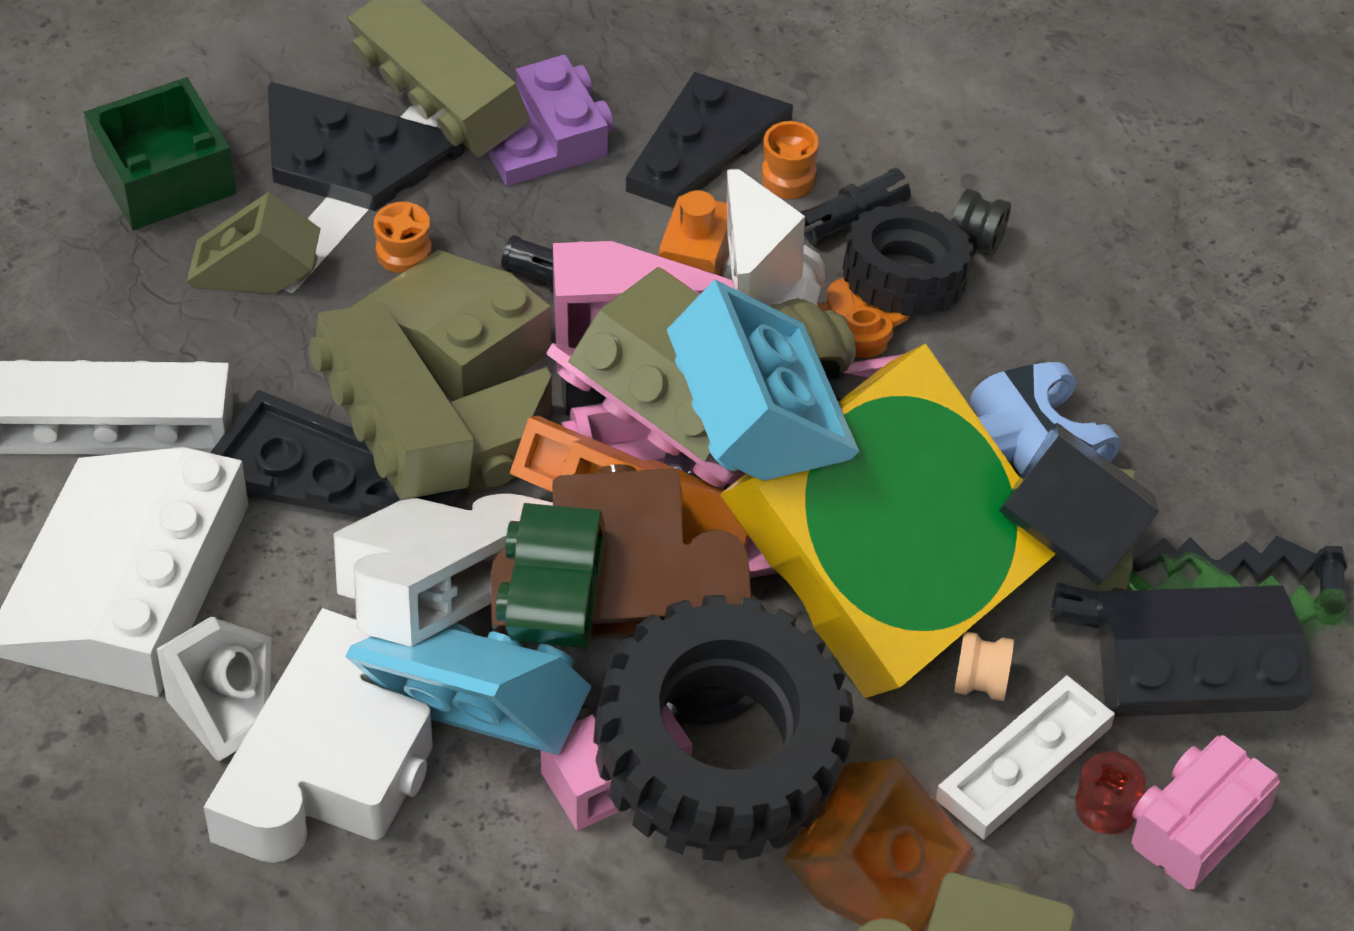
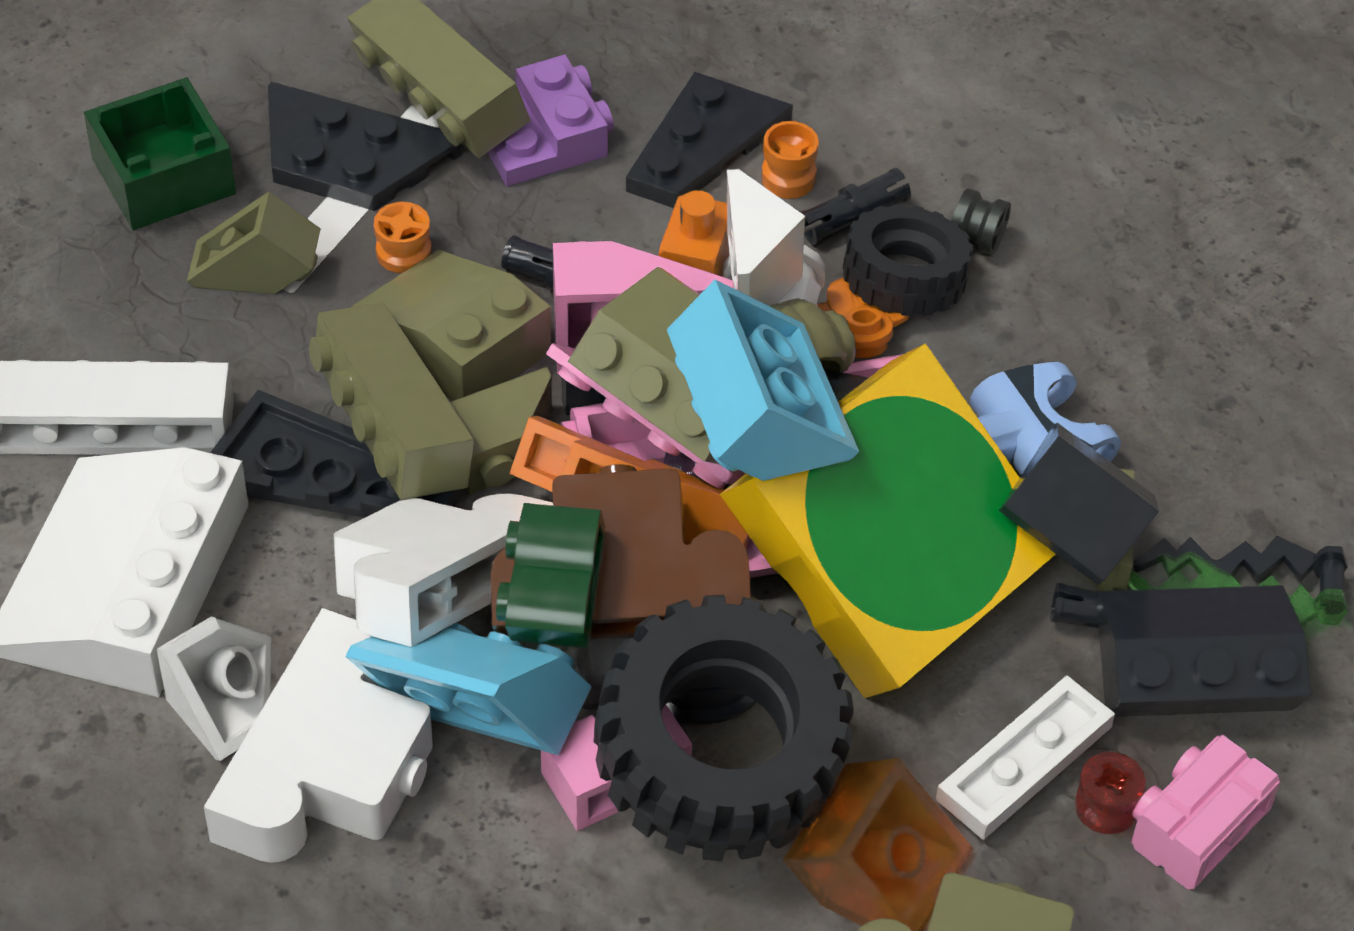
light nougat wheel [954,631,1014,702] -> none

